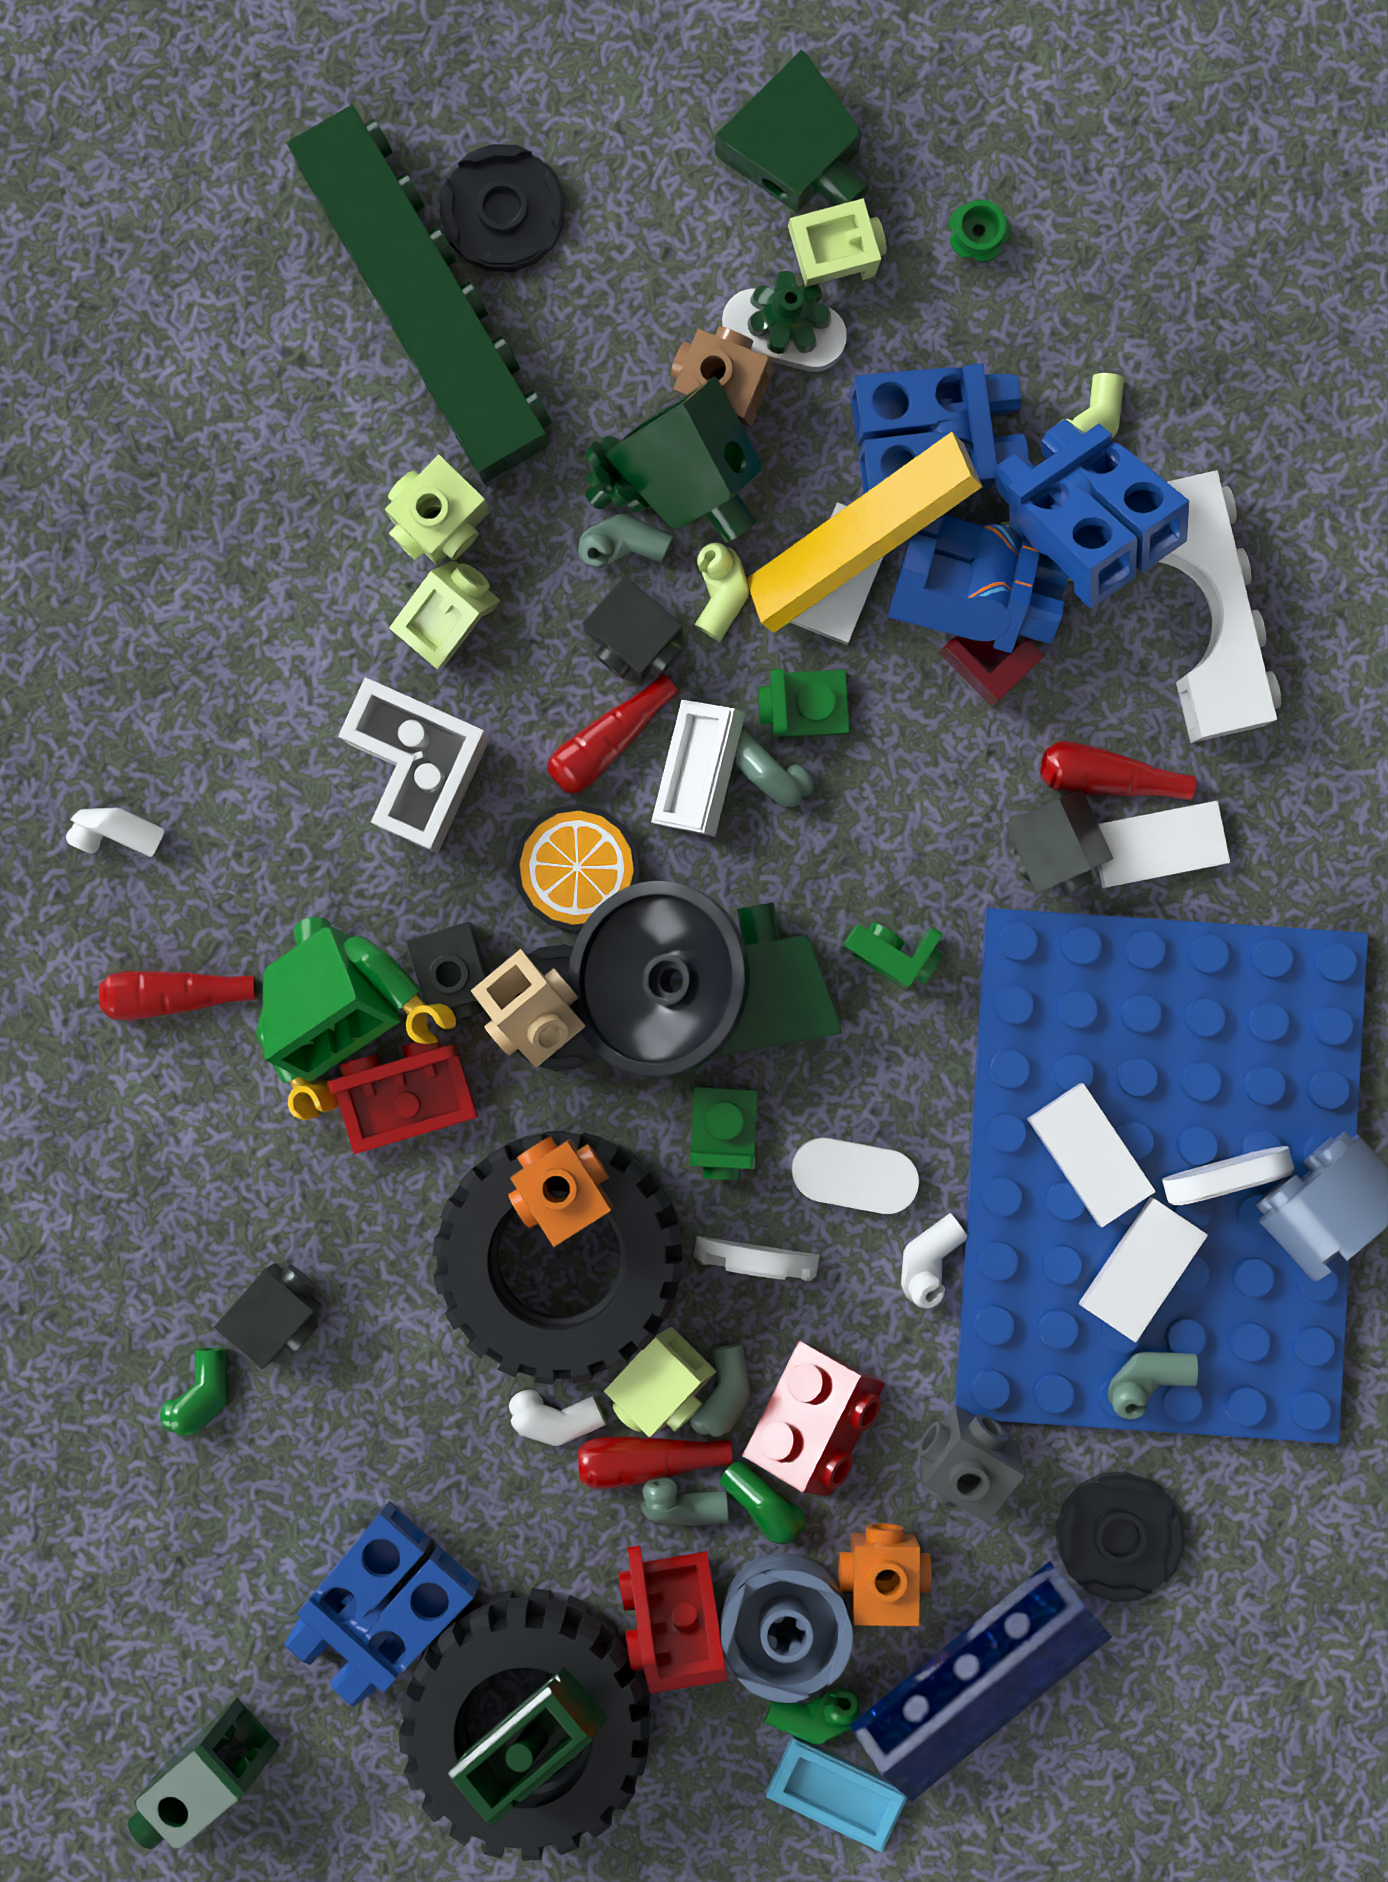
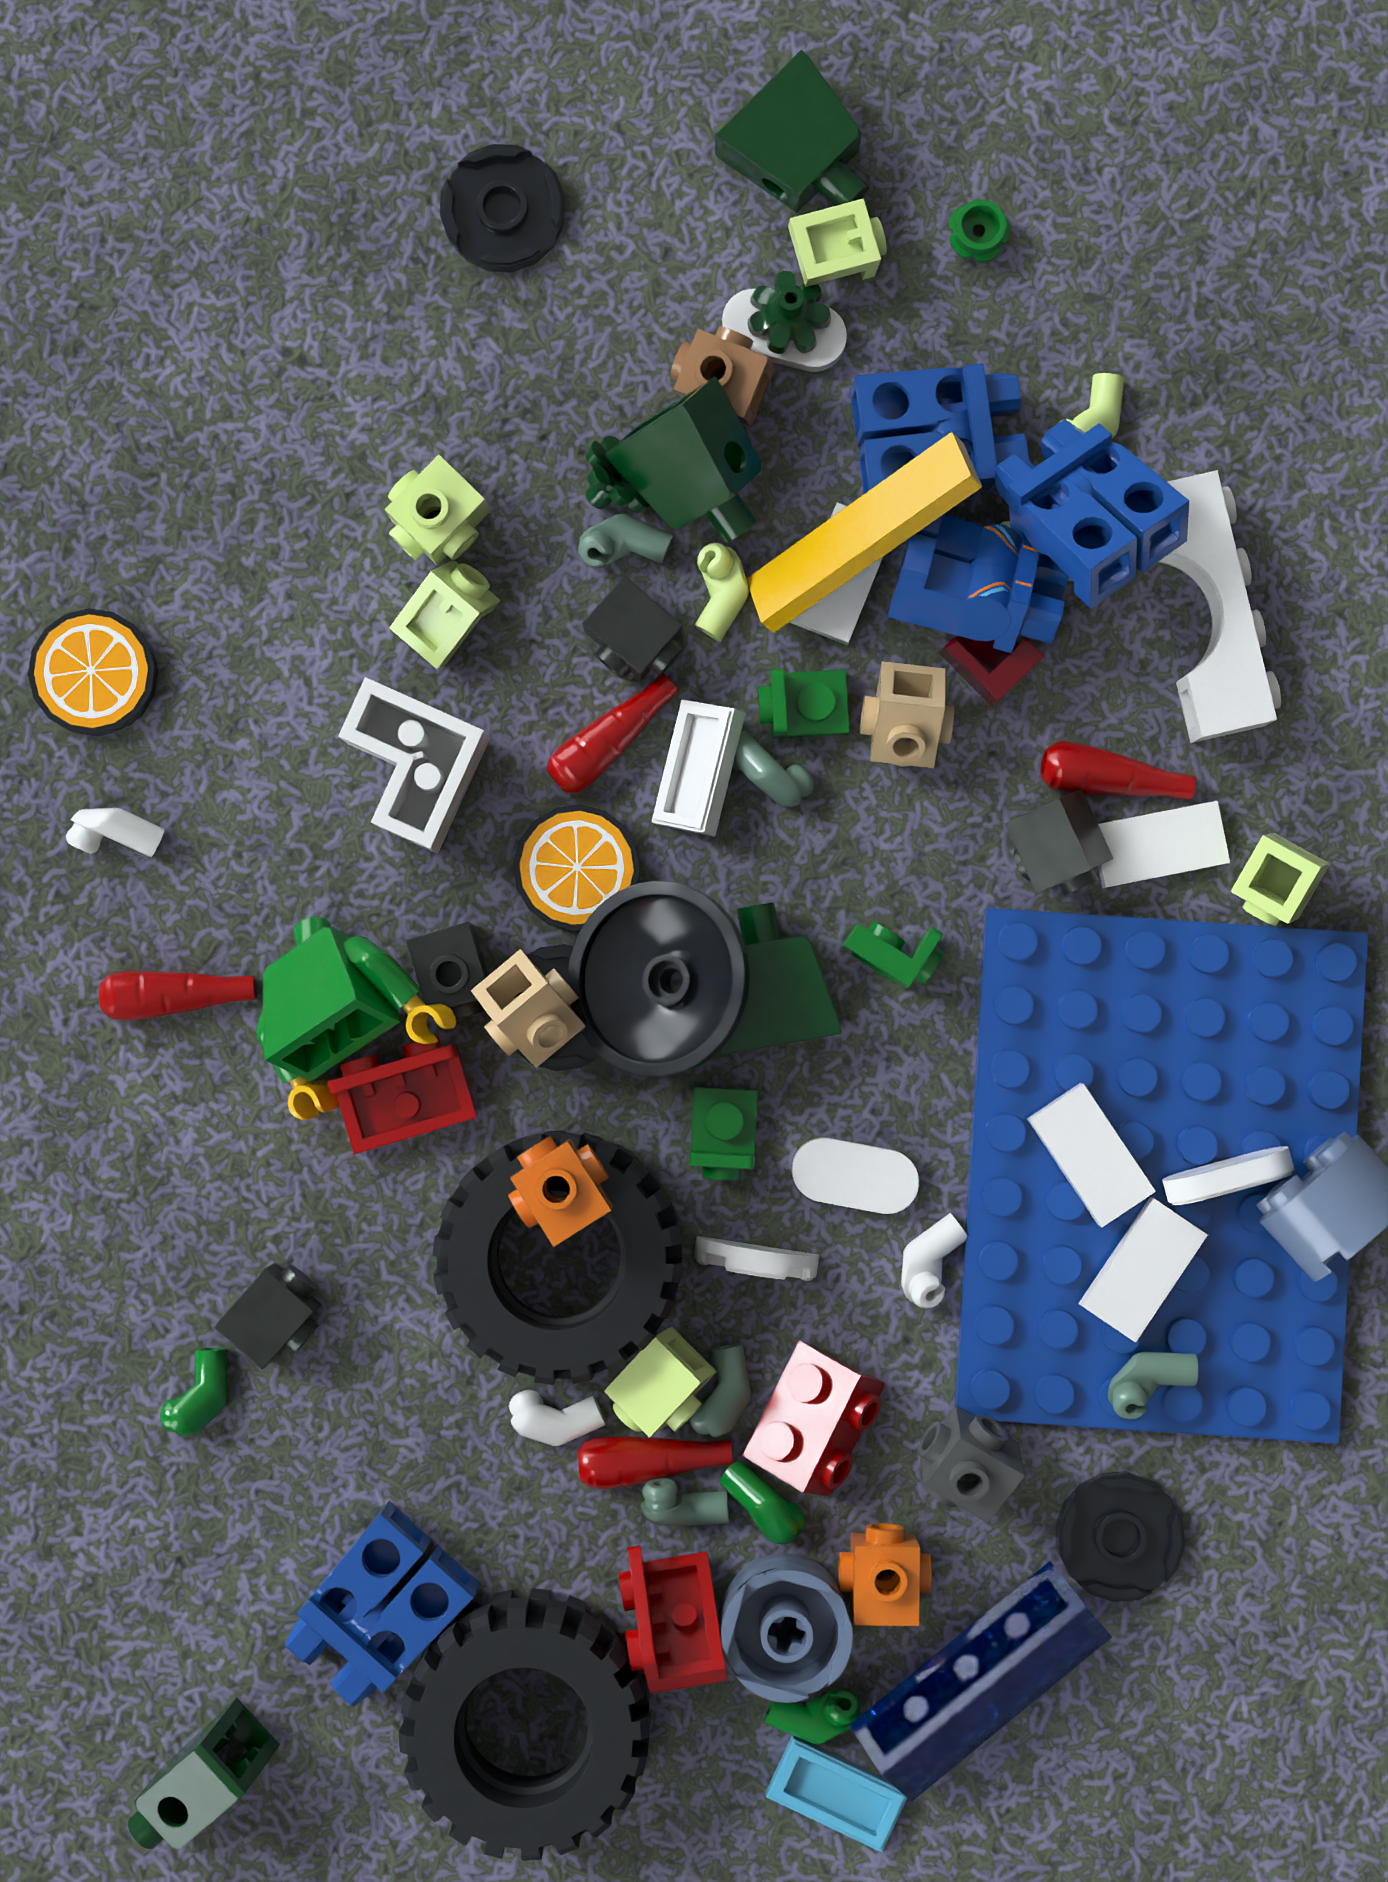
dark green brick [286,104,552,484] -> none
dark green brick [448,1667,607,1827] -> none
none -> tile [28,608,159,737]
none -> tan brick [860,661,954,768]
none -> yellowish green brick [1231,833,1330,926]

